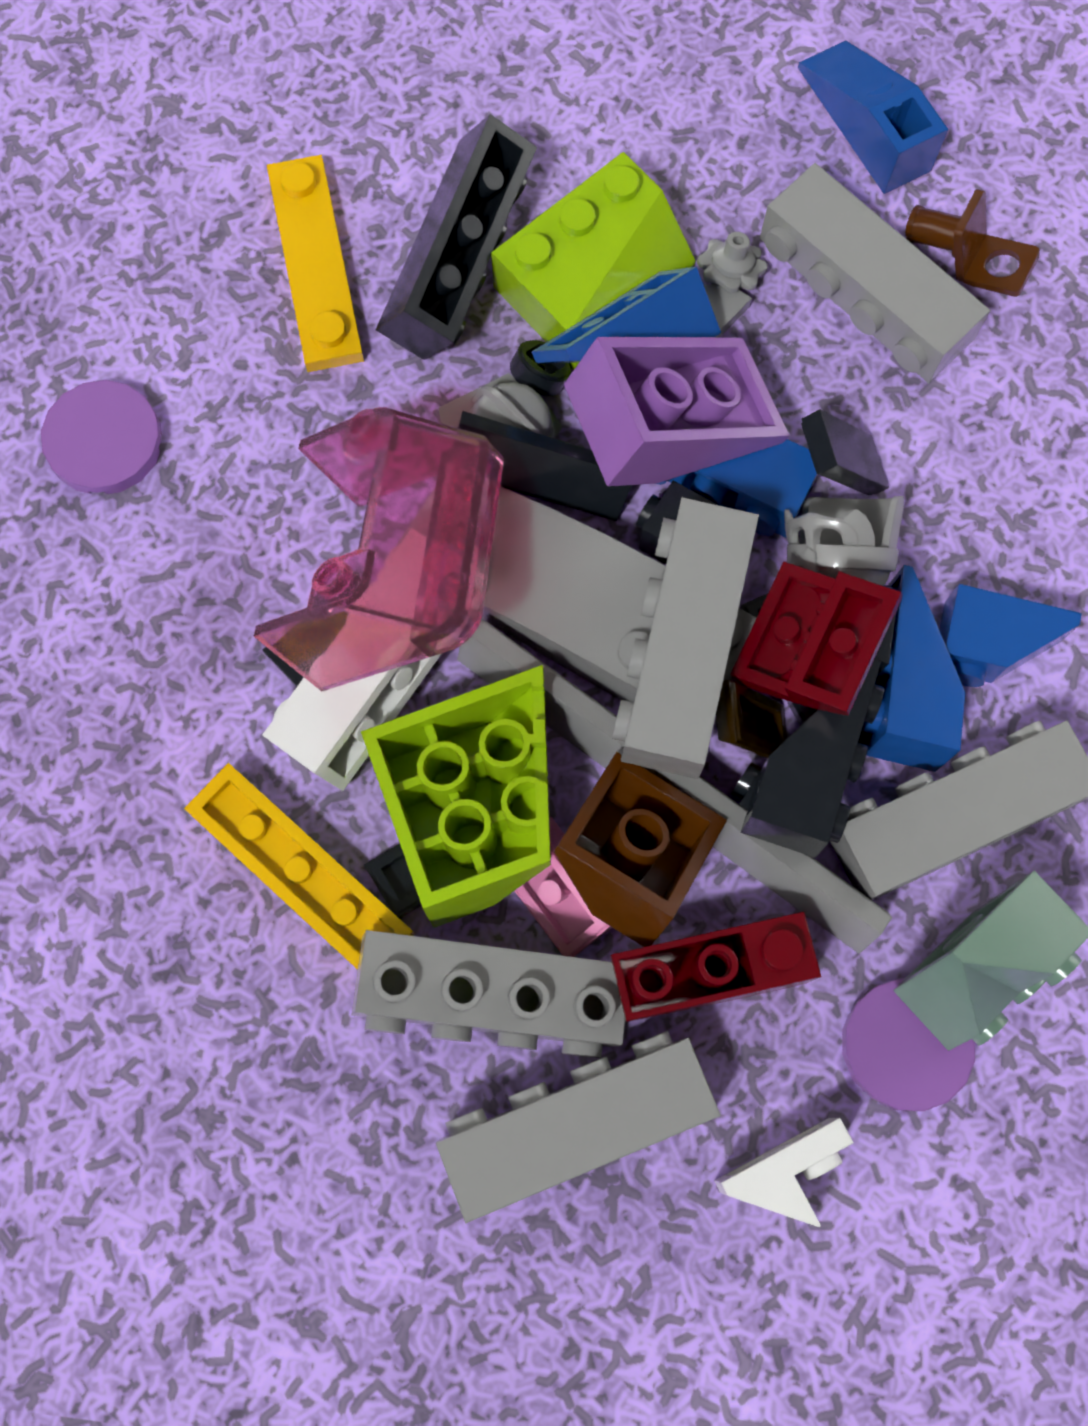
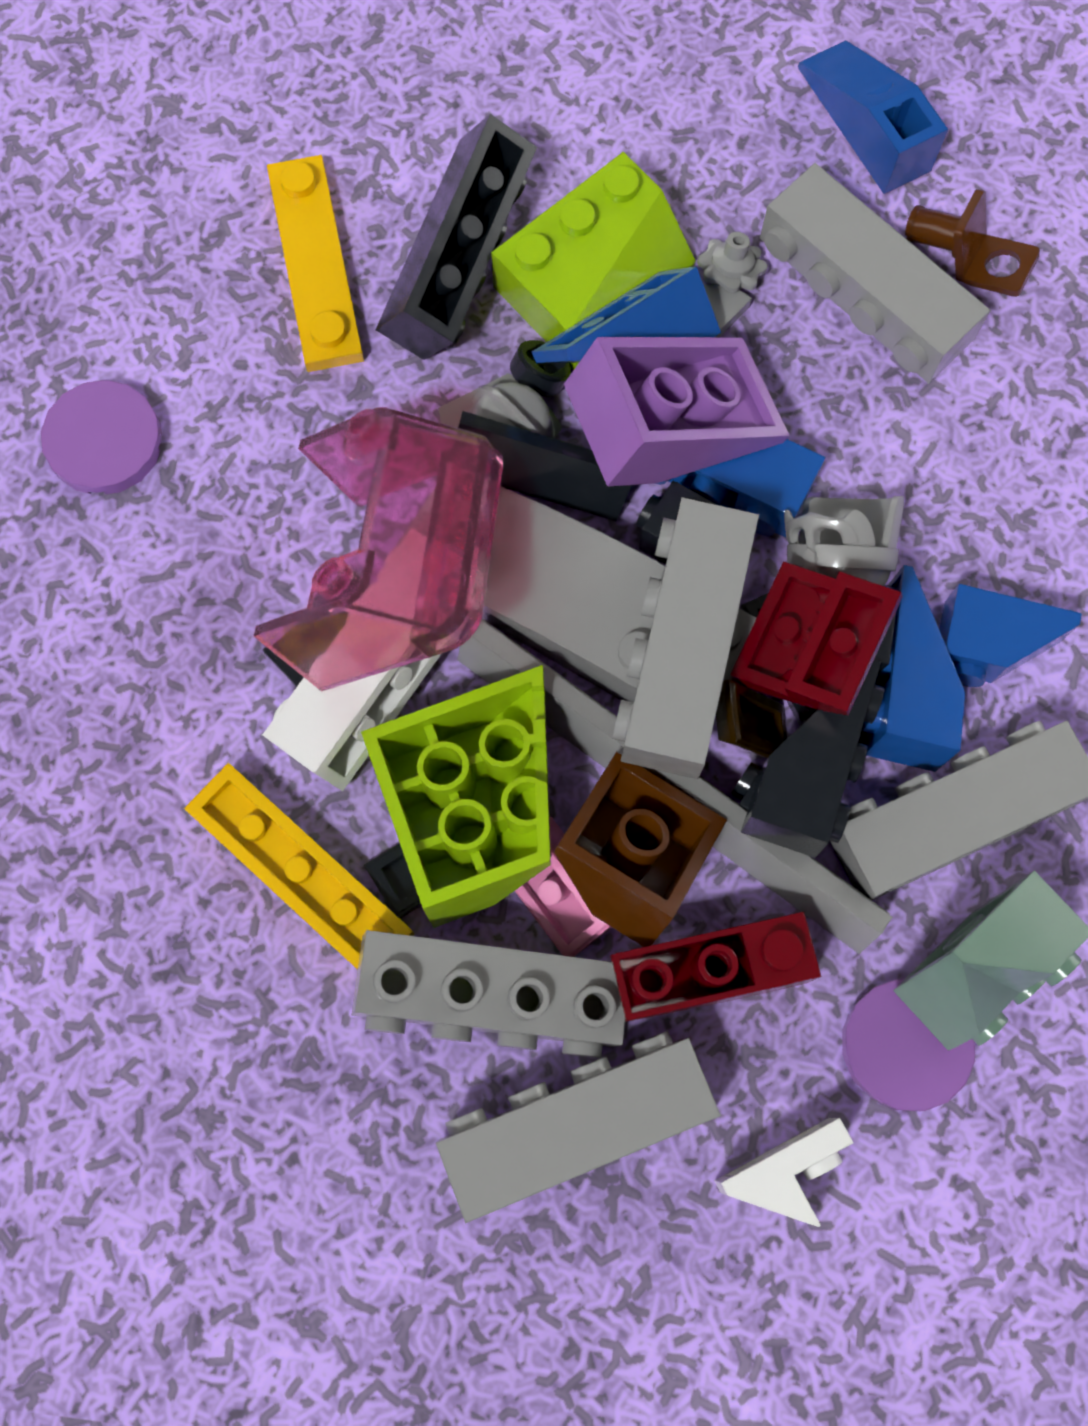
black tile [801,409,889,495] -> none

